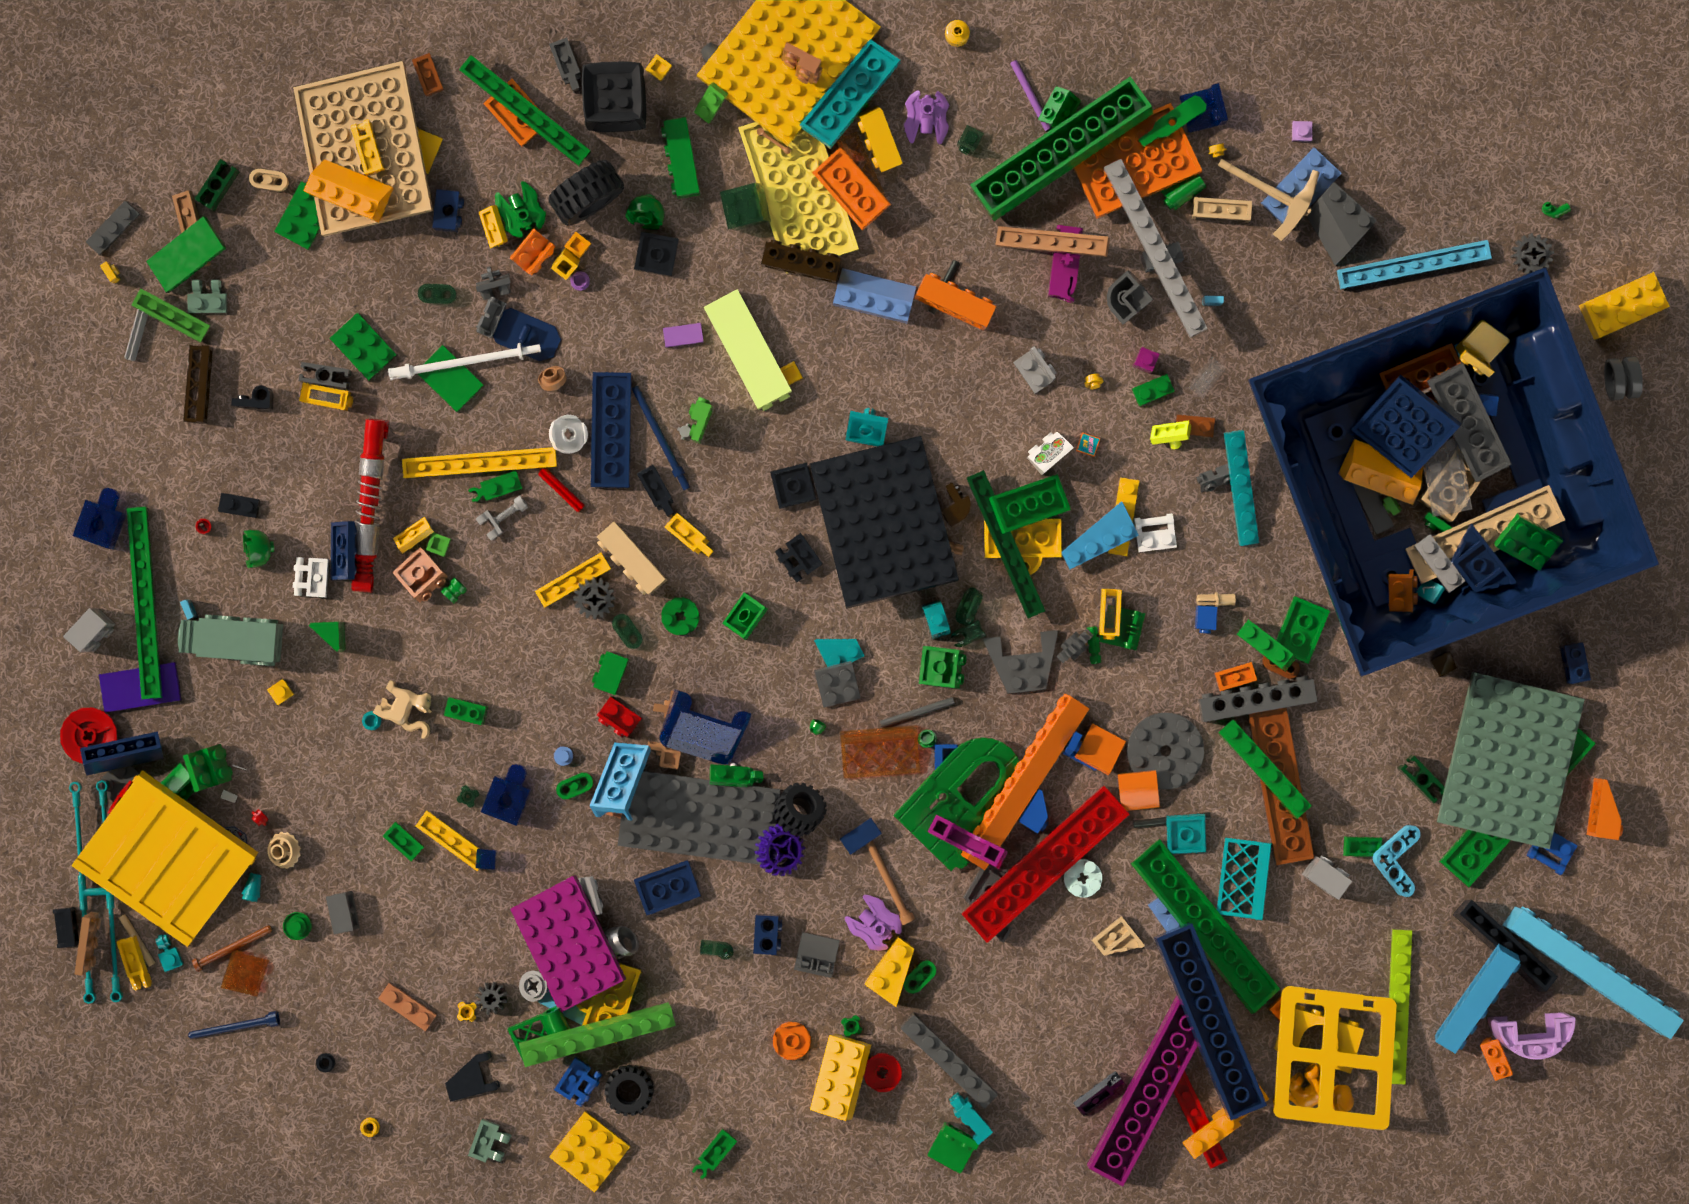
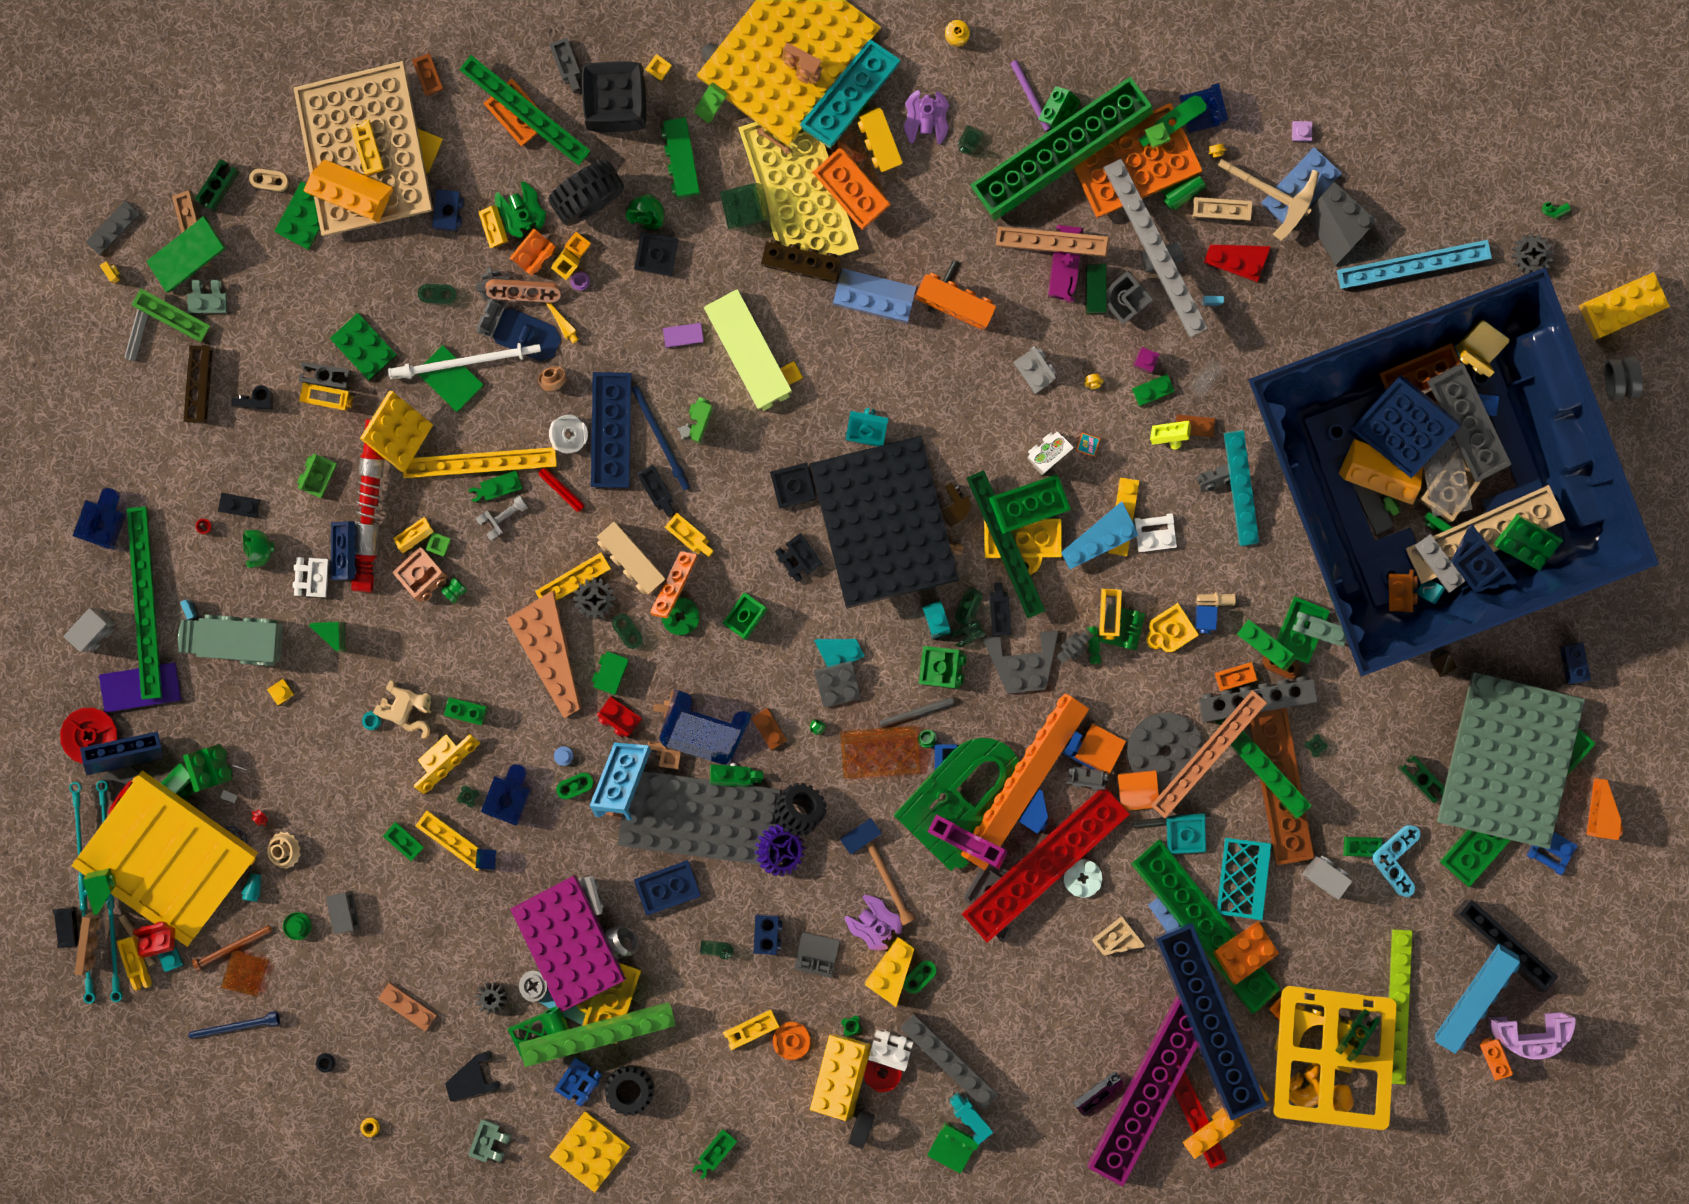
yellow plate [457,1002,477,1022] -> none
medium azure brick [1502,906,1684,1039] -> none
none -> green slope [83,868,116,915]
none -> red bracket [132,921,175,958]
none -> bright green bracket [297,453,337,498]
none -> yellow plate [360,391,433,472]
none -> yellow bracket [414,734,480,794]
none -> nougat beam [485,279,561,303]
none -> nougat wing [507,590,582,718]
none -> yellow piece [545,302,579,344]
none -> orange bracket [650,552,697,618]
none -> yellow plate [723,1009,779,1050]
none -> dark orange plate [751,708,787,750]
none -> black tyre [848,1110,875,1149]
none -> white plate [868,1030,913,1071]
none -> black hinge [989,582,1012,636]
none -> dark grey hinge [1067,766,1109,791]
none -> dark green piece [1086,264,1106,314]
none -> bright green plate [1145,122,1170,149]
none -> yellow plate [1146,603,1199,652]
none -> nougat plate [1151,690,1268,818]
none -> red wing [1203,244,1271,283]
none -> orange plate [1213,921,1279,985]
none -> sand green plate [1292,612,1346,647]
none -> clear green plate [1304,734,1328,757]
none -> dark green piece [1335,1009,1380,1062]

